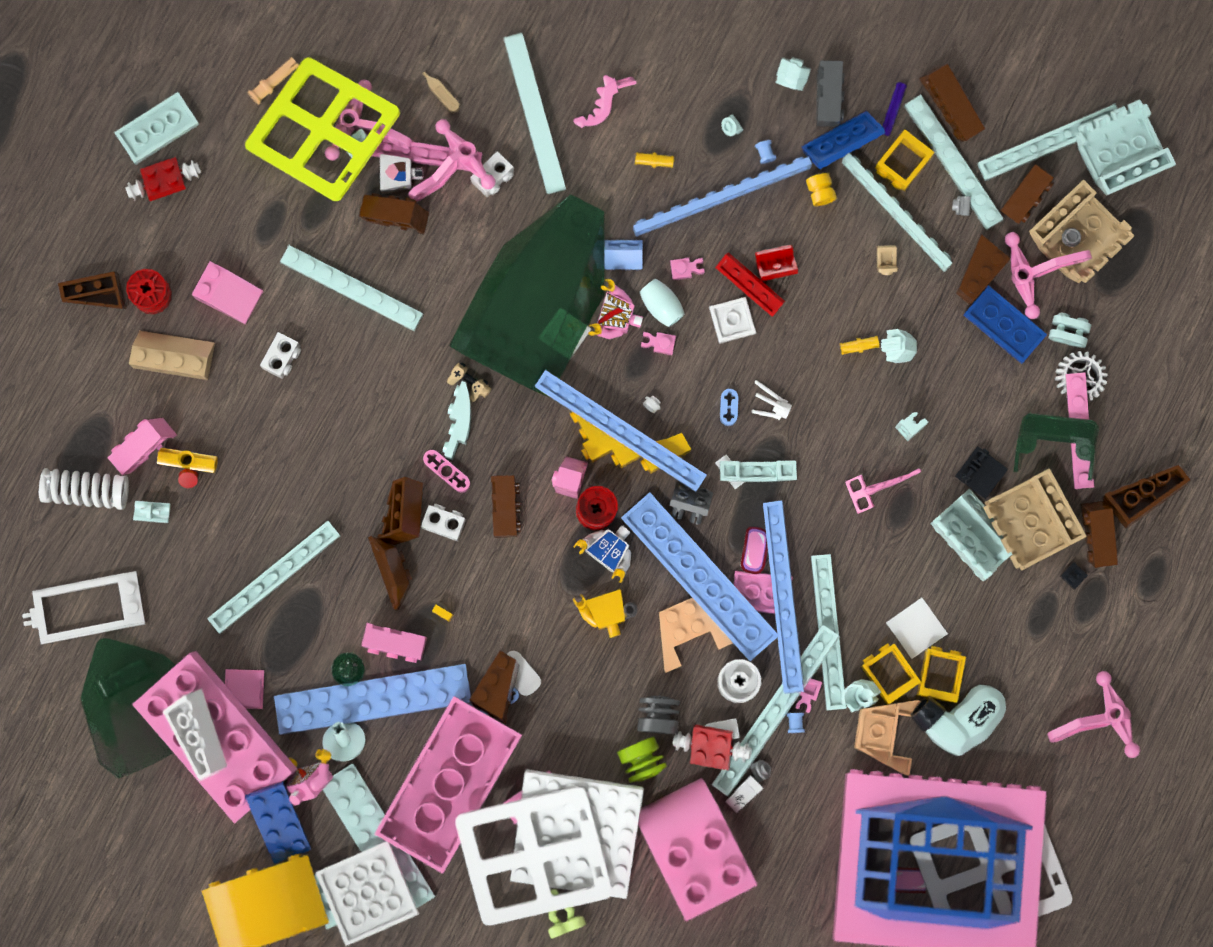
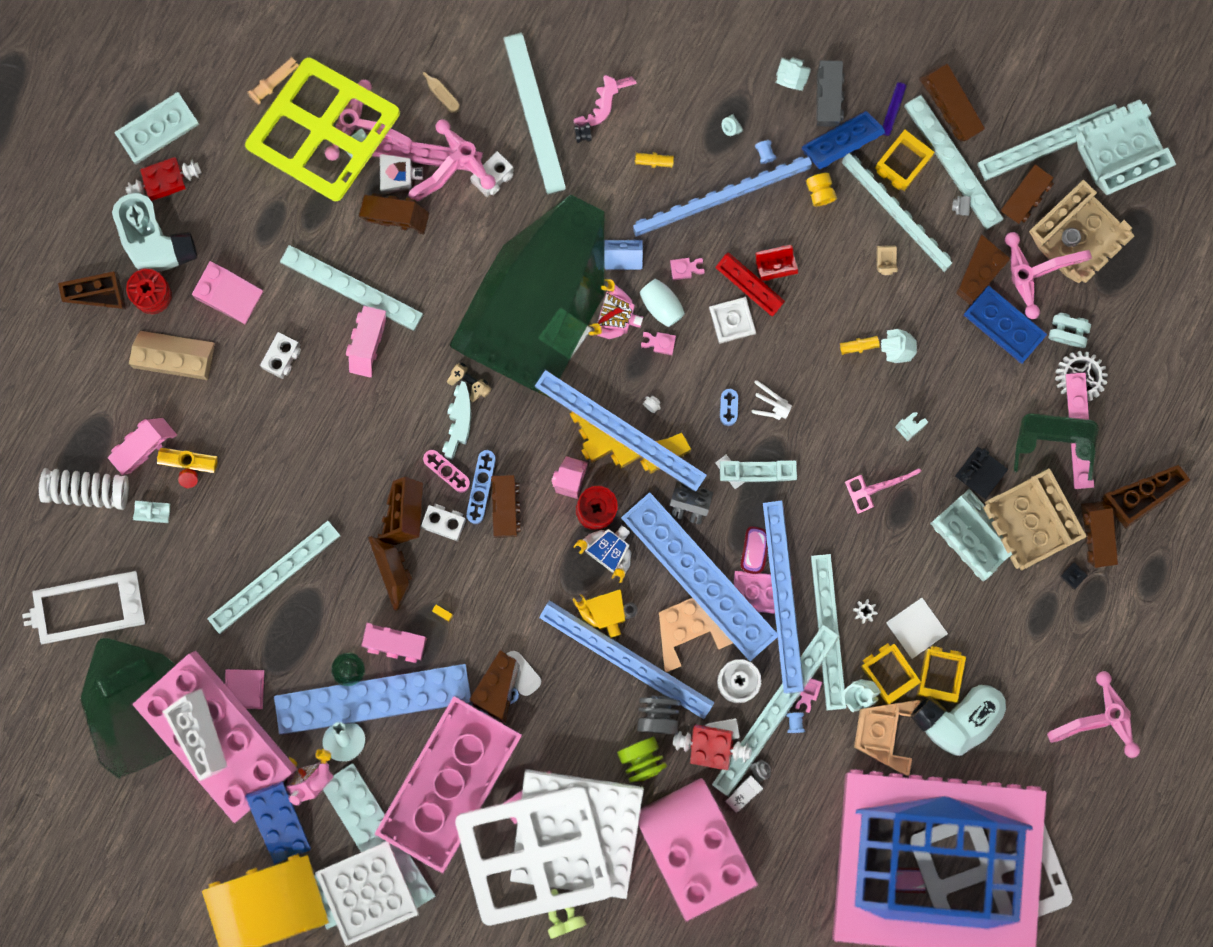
none -> light aqua piece [112,193,198,272]
none -> bright pink wedge [346,306,386,378]
none -> light blue beam [467,450,496,524]
none -> light blue plate [539,600,715,719]
none -> black wheel [574,123,592,143]
none -> white gear [853,599,878,624]

